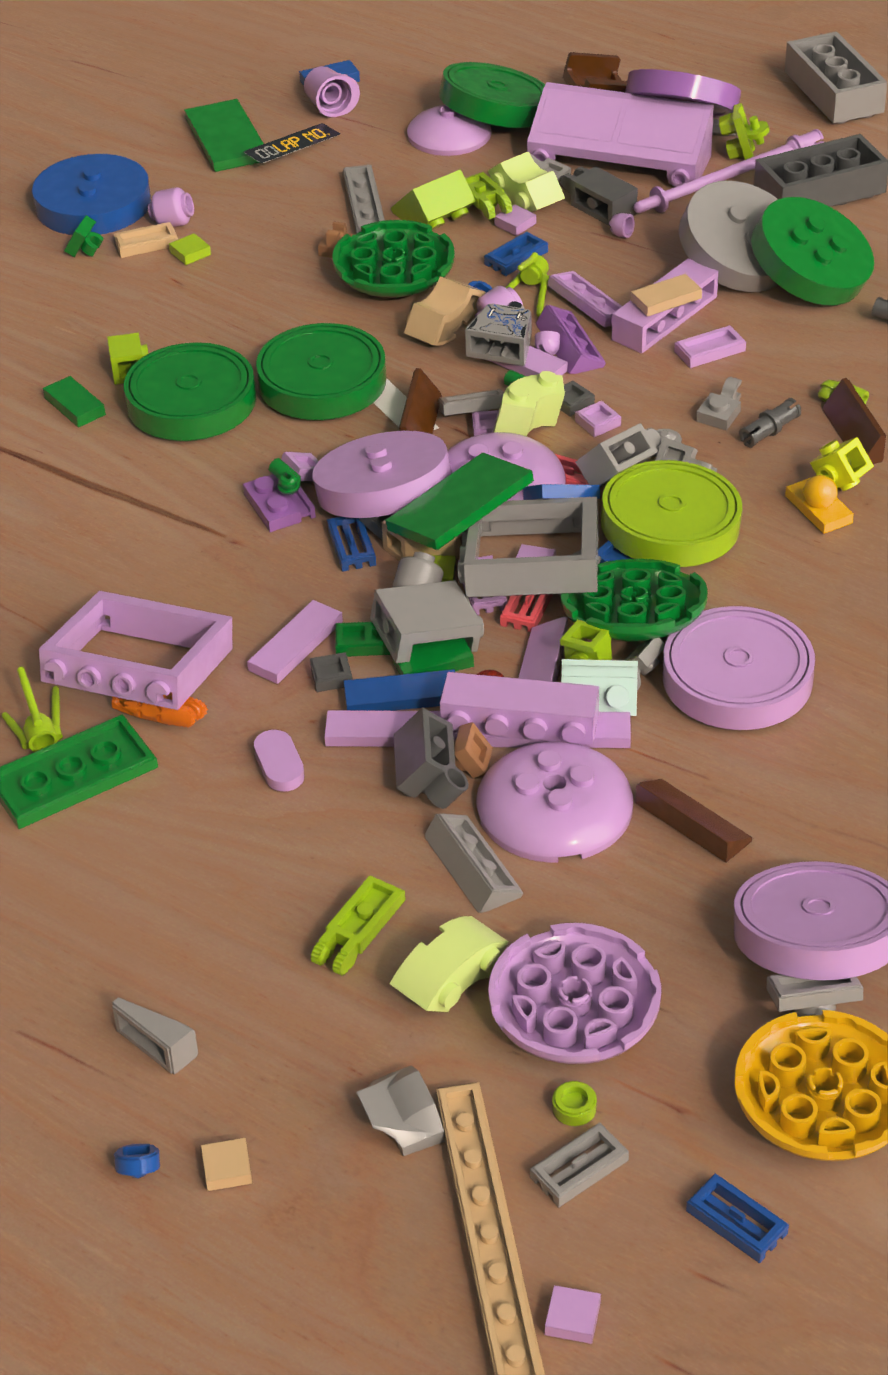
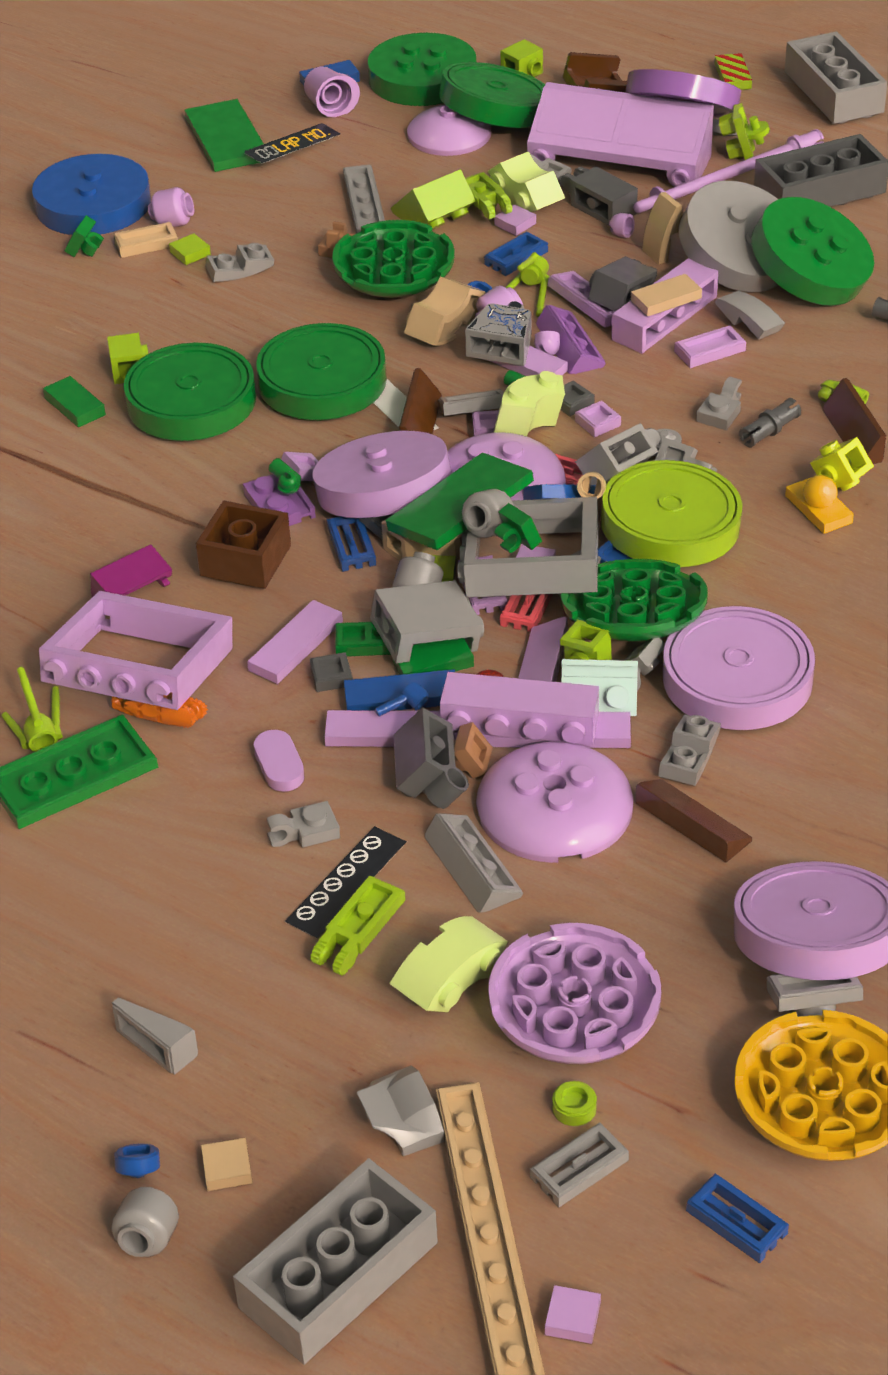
none -> magenta hinge [90,544,172,597]
none -> light grey head [111,1187,179,1257]
none -> reddish brown brick [196,500,291,589]
none -> light grey slope [205,243,274,282]
none -> light grey brick [233,1158,438,1365]
none -> light grey plate [267,801,340,848]
none -> black sticker [285,826,407,938]
none -> green brick [368,32,477,106]
none -> blue hand [375,682,429,716]
none -> light grey head [462,489,514,538]
none -> green tile [494,503,542,553]
none -> lime brick [500,39,543,77]
none -> tan hinge [577,472,606,499]
none -> dark grey hinge [588,256,658,311]
none -> tan slope [642,192,683,265]
none -> light grey slope [658,714,721,786]
none -> tile [714,53,752,90]
none -> light grey slope [715,290,785,339]

